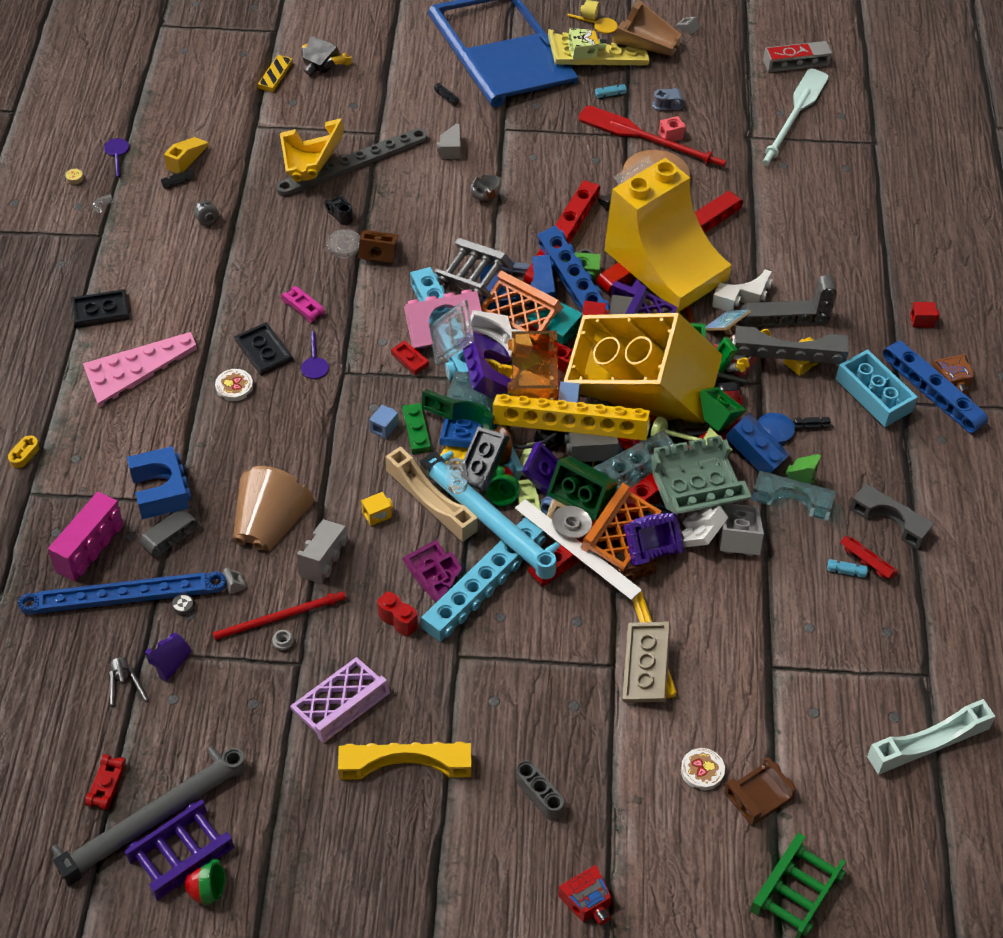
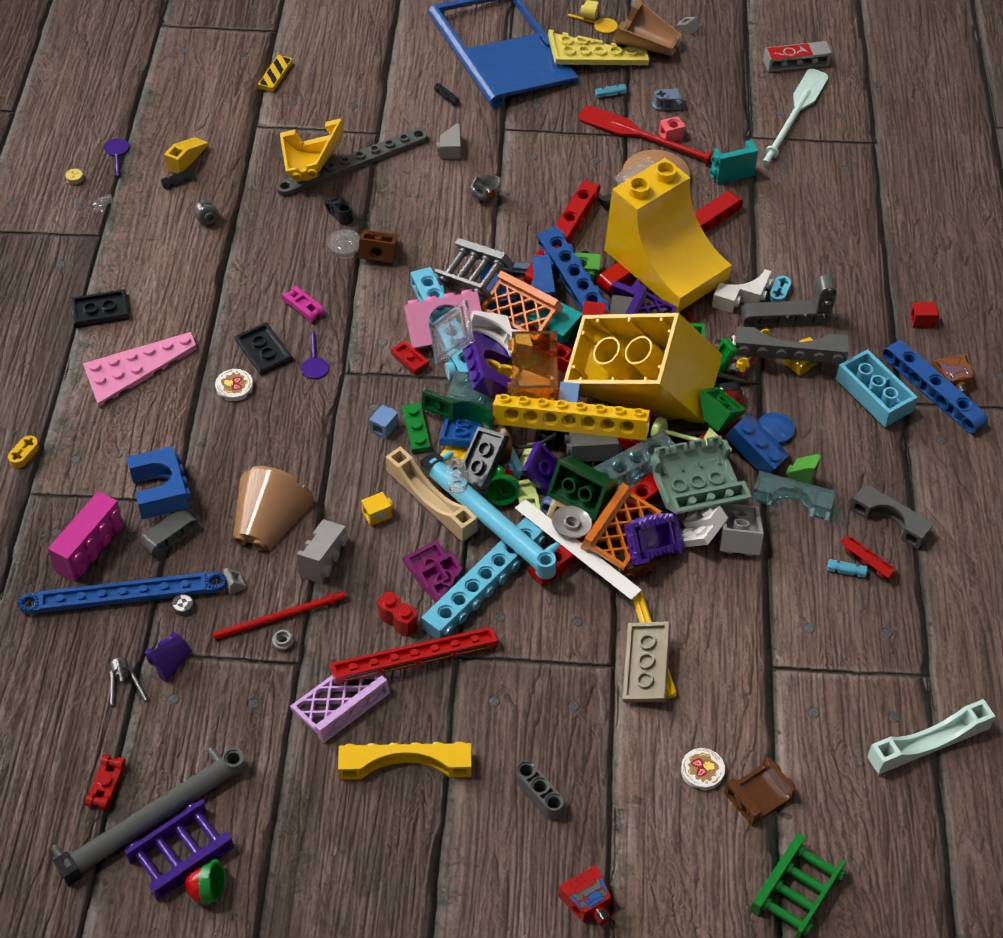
torso [302,36,352,76] -> none
yellowish green torso [567,28,606,60] -> none
piece [705,310,751,335] -> none
black axle [793,417,831,429] -> none
none -> red plate [330,627,498,684]
none -> teal panel [710,140,758,184]
none -> medium azure beam [769,276,791,302]

